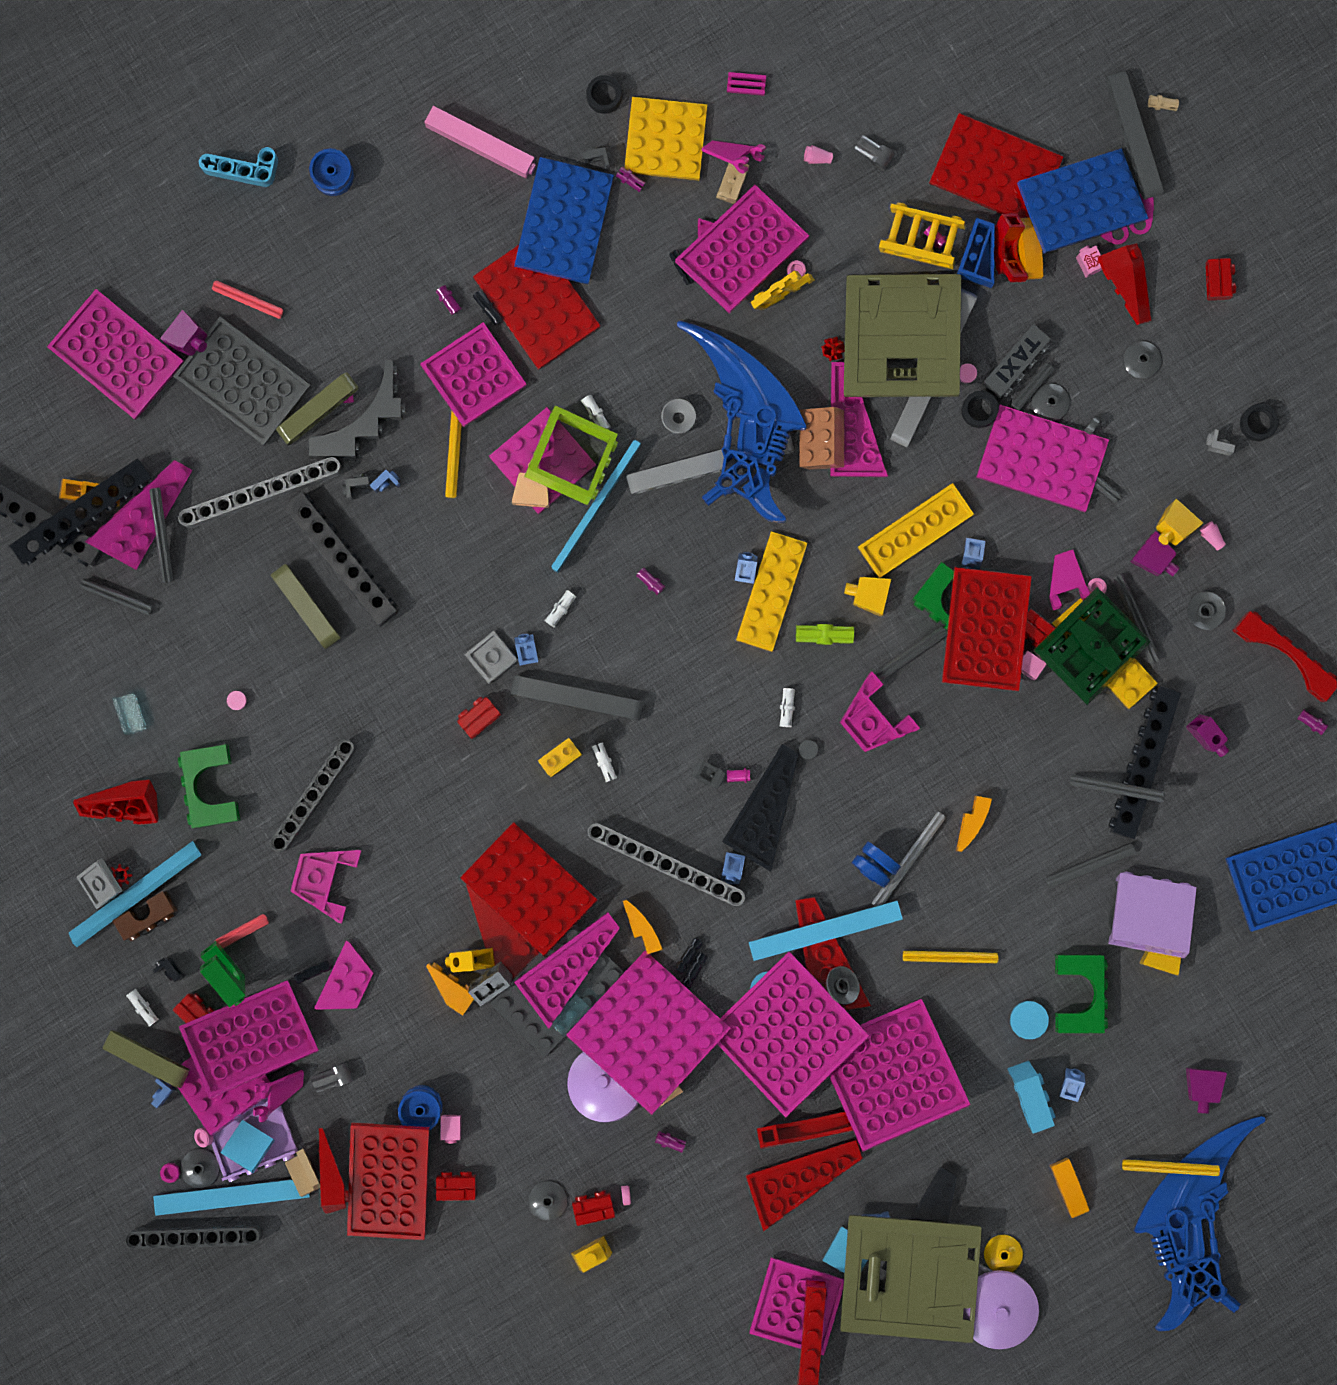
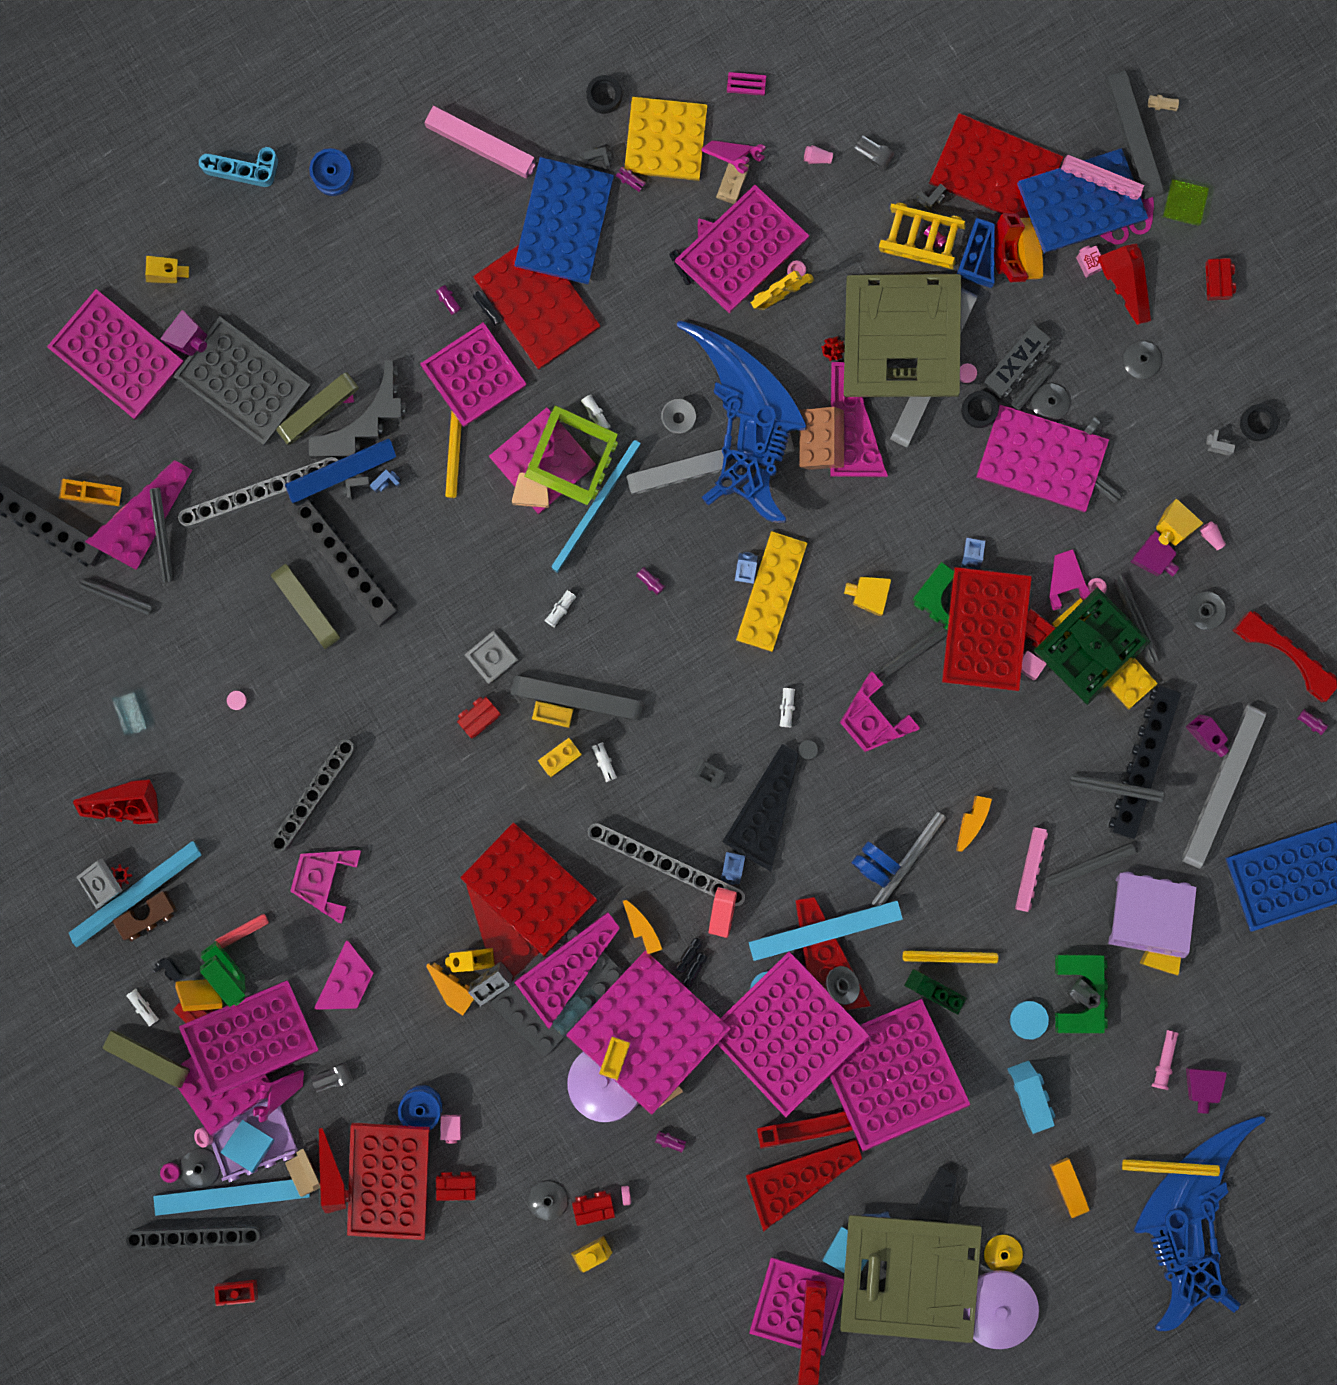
black brick [8,458,151,566] -> none
medium blue bracket [151,1078,175,1108] -> none
green arch [178,744,241,828] -> none
coral axle [212,281,284,319] -> none
black axle [294,960,331,984] -> none
medium blue bracket [514,634,538,666] -> none
dark pink pin [727,768,750,783] -> none
lime piece [796,624,854,645] -> none
yellow plate [857,483,974,578] -> none
medium blue bracket [1059,1068,1085,1102] -> none
none -> yellow torso [145,256,189,283]
none -> light orange tile [175,979,223,1011]
none -> red brick [214,1279,258,1306]
none -> blue tile [285,438,396,503]
none -> yellow tile [532,701,574,728]
none -> yellow tile [599,1037,630,1081]
none -> coral beam [709,887,737,938]
none -> dark green slope [904,969,967,1015]
none -> dark grey bracket [915,184,946,210]
none -> bright pink piece [1015,827,1048,912]
none -> bright pink piece [1061,155,1144,199]
none -> flat silver piece [1067,978,1101,1009]
none -> bright pink pin [1151,1030,1179,1090]
none -> clear neon green tile [1163,179,1209,226]
none -> light grey beam [1181,705,1266,869]

